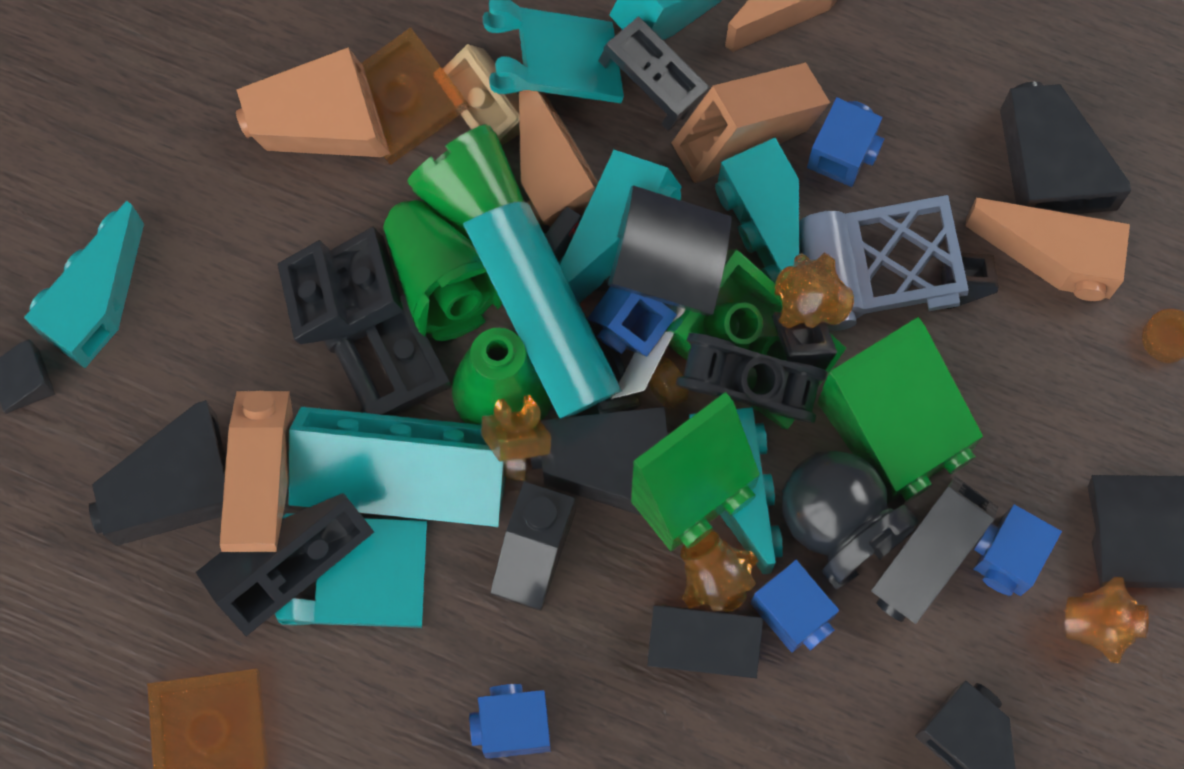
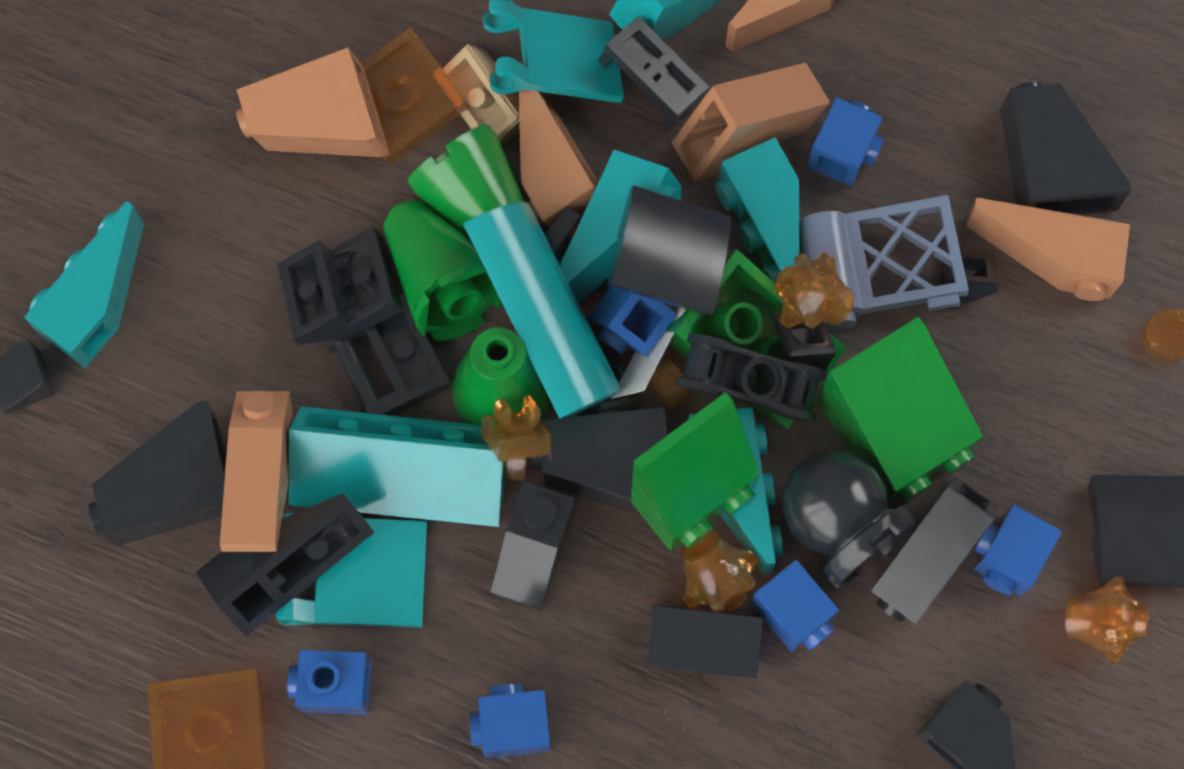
none -> blue brick [287,650,372,715]

